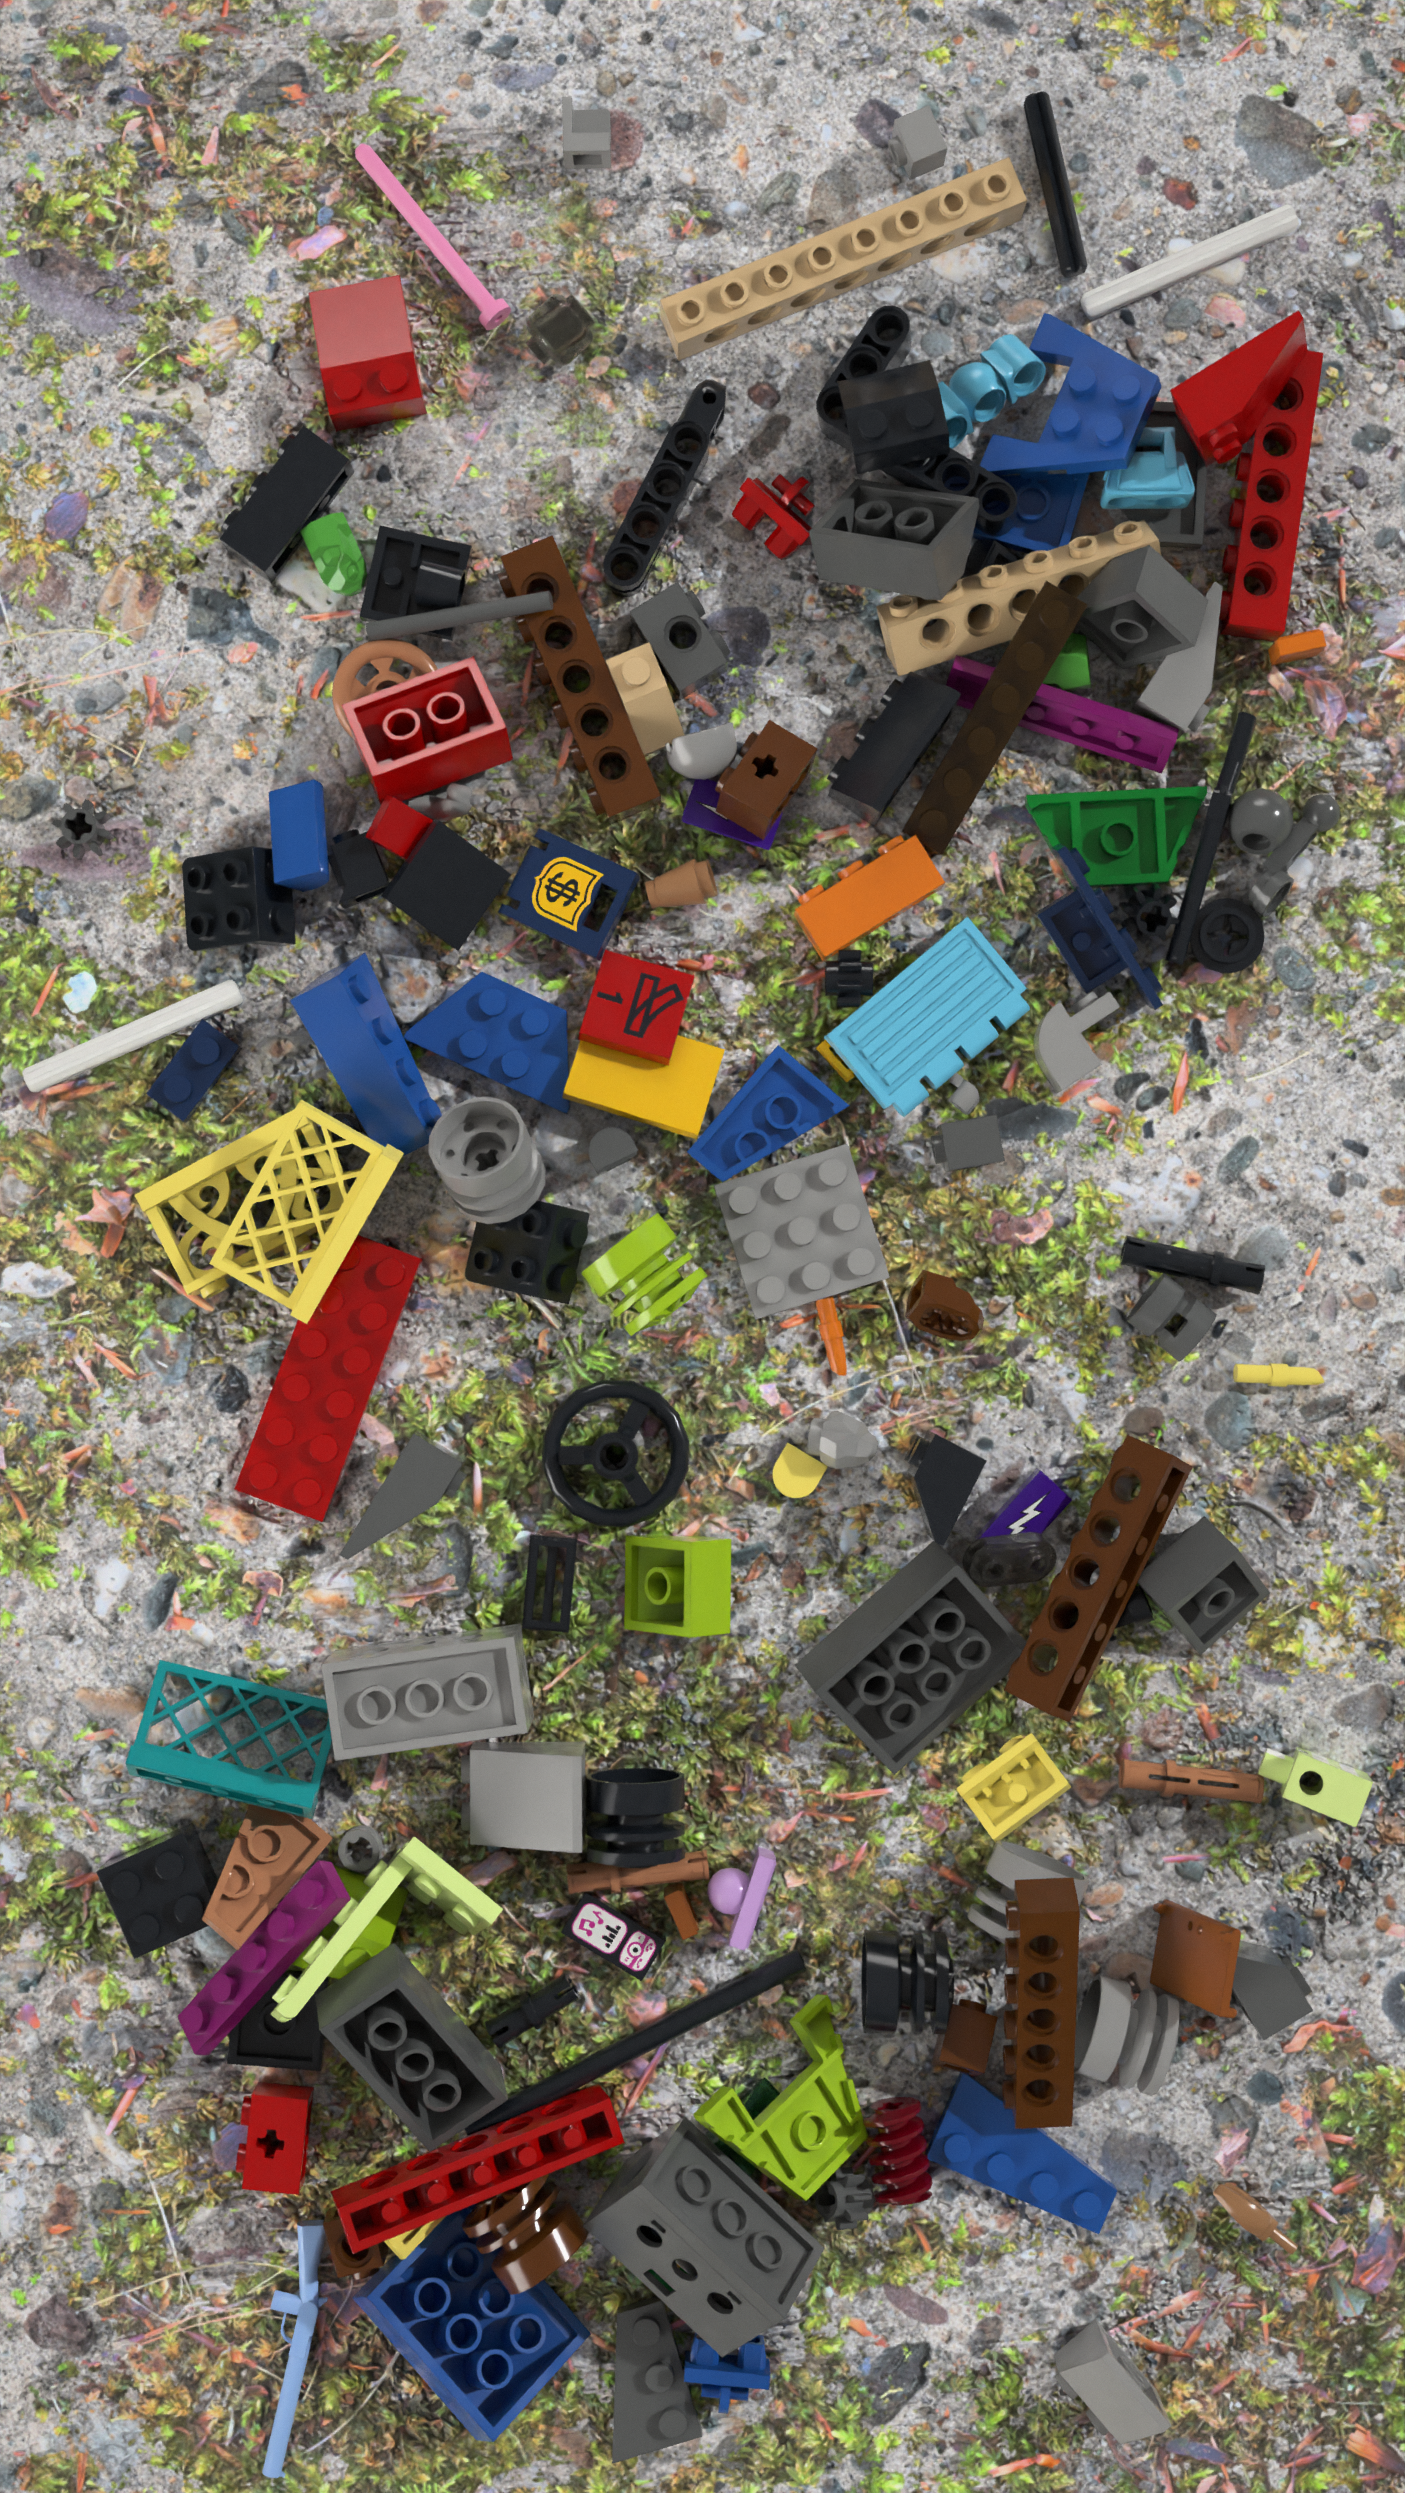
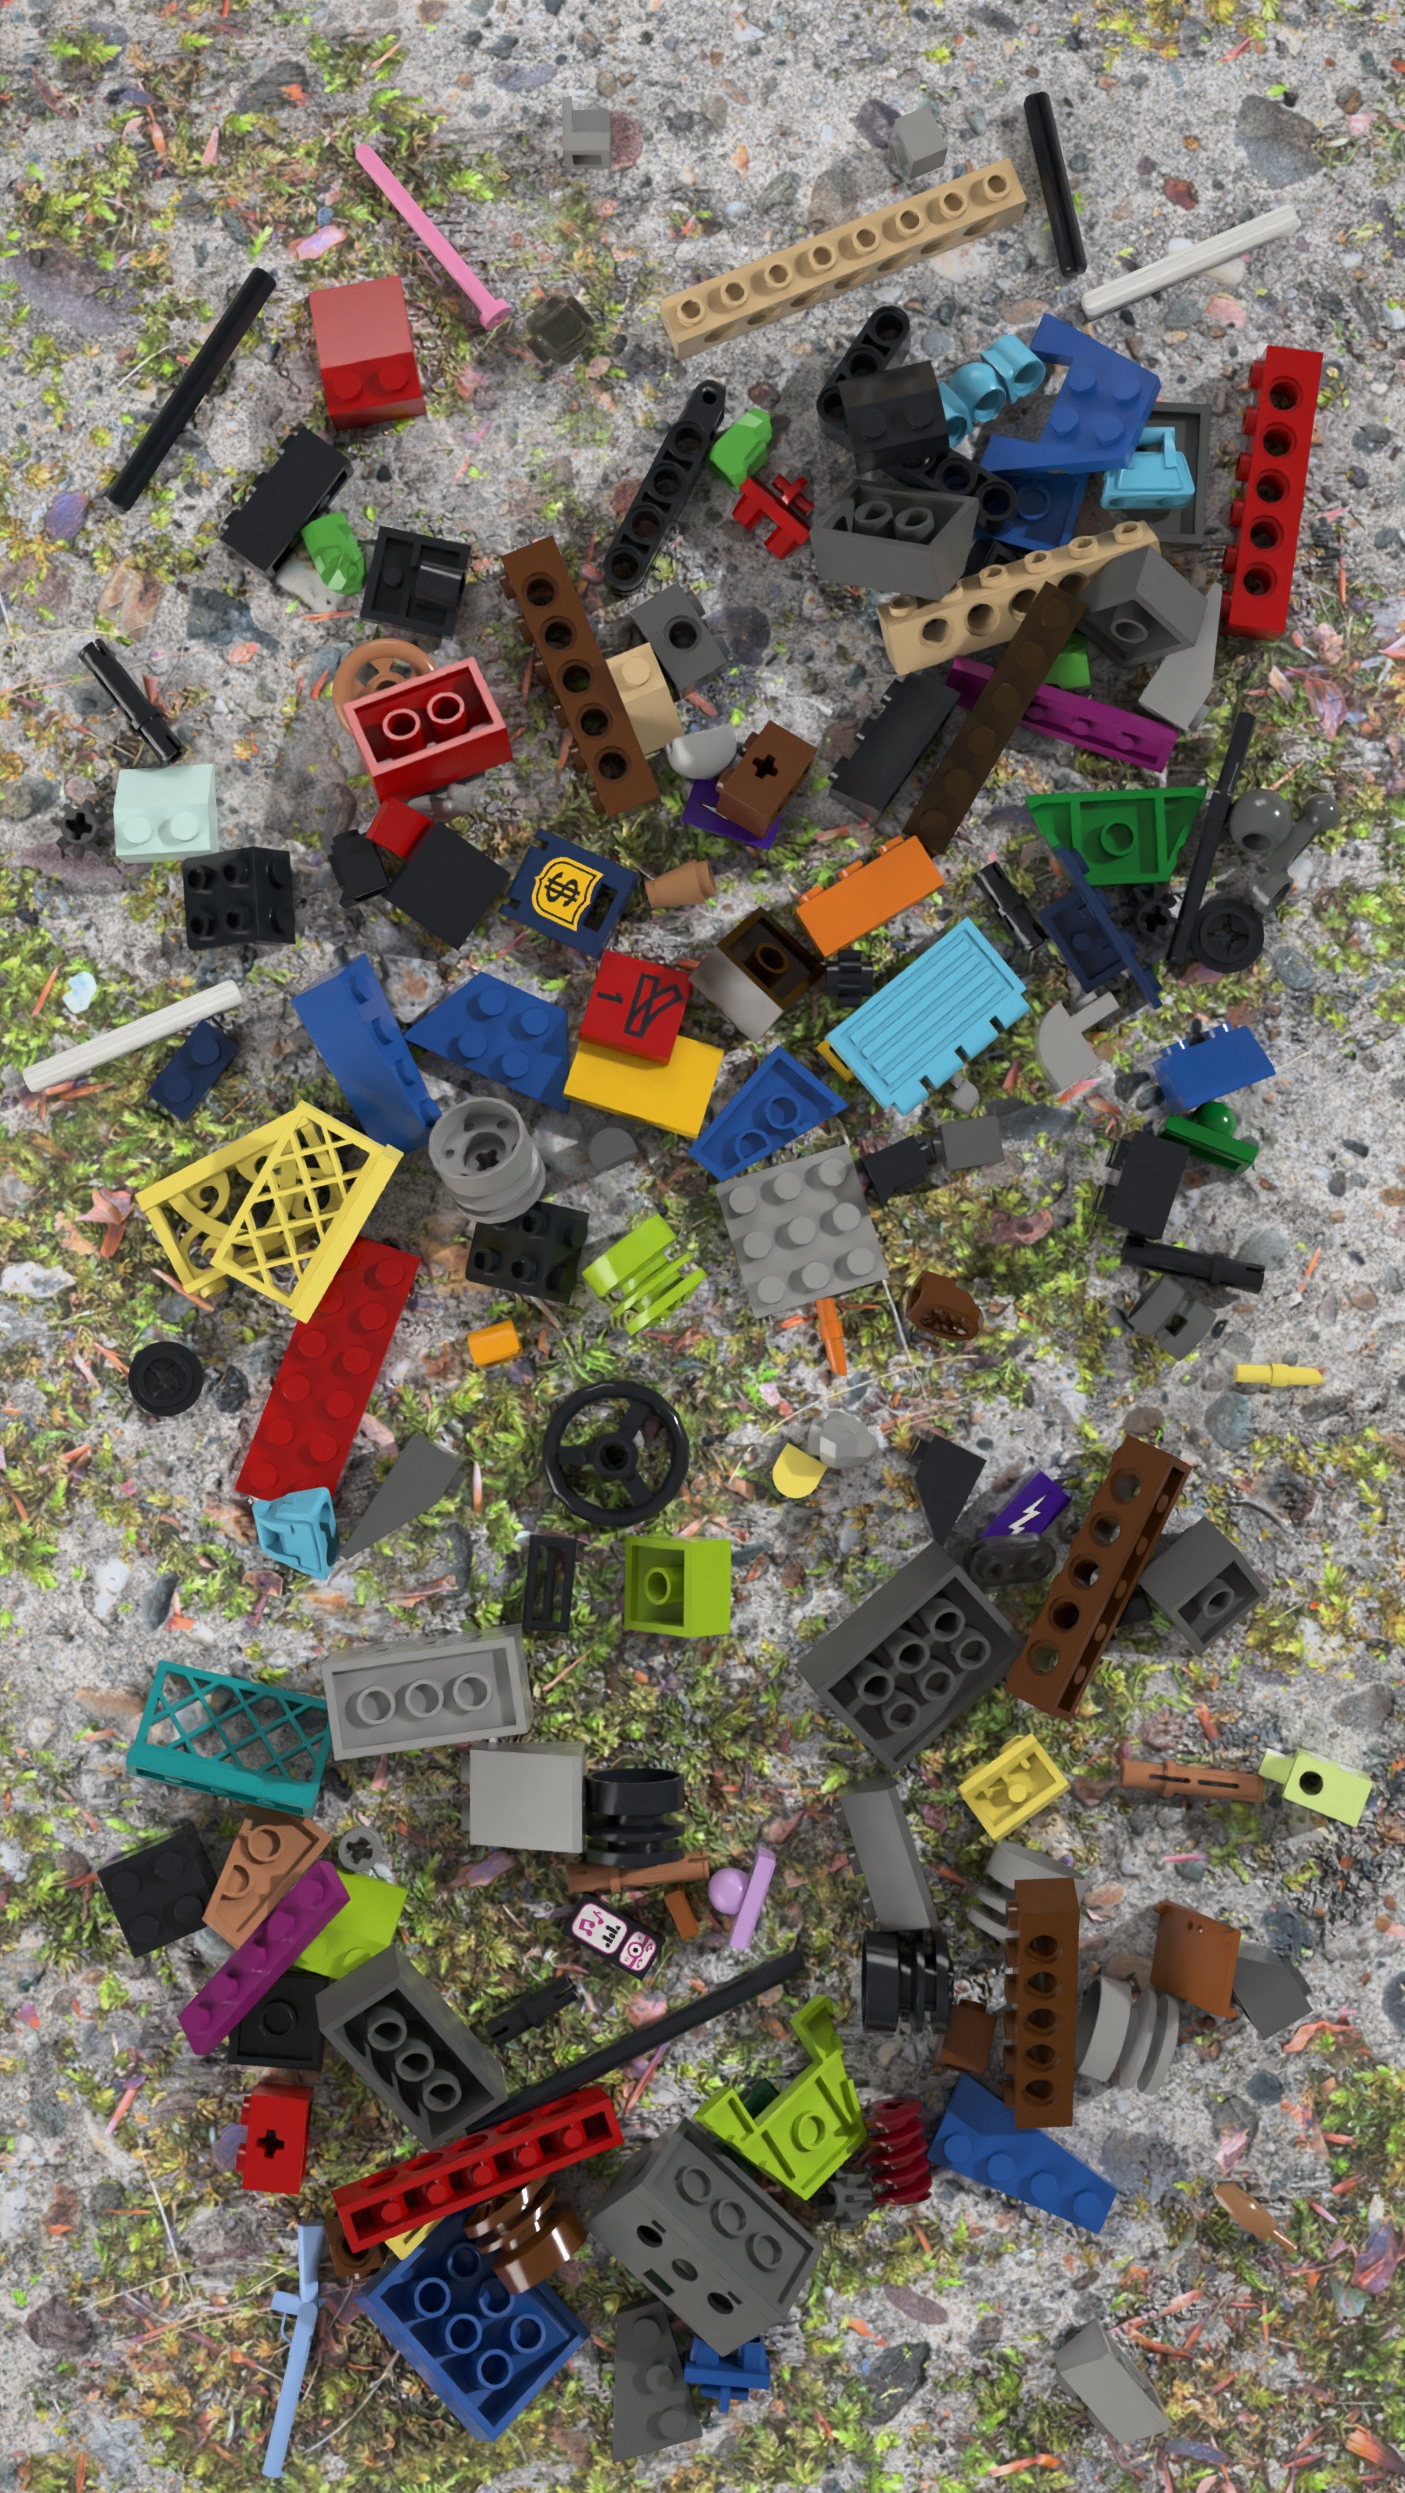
blue brick [268,779,329,892] -> none
yellowish green bracket [271,1836,503,2022] -> none
dark grey bar [366,591,553,641] -> none
red slope [1170,310,1308,467] -> none
orange tile [1268,629,1326,666] -> none
none -> black pin [78,638,187,767]
none -> black axle [107,267,276,511]
none -> light aqua slope [113,764,219,864]
none -> black gear [128,1341,205,1416]
none -> medium azure piece [252,1487,341,1581]
none -> light orange brick [466,1319,524,1370]
none -> dark brown slope [688,906,825,1044]
none -> bright green rock [706,408,774,494]
none -> dark grey slope [832,1771,940,1932]
none -> black window [860,1135,936,1208]
none -> black pin [972,861,1049,955]
none -> black brick [1090,1130,1190,1241]
none -> blue slope [1151,1022,1276,1115]
none -> green tile [1156,1101,1259,1175]

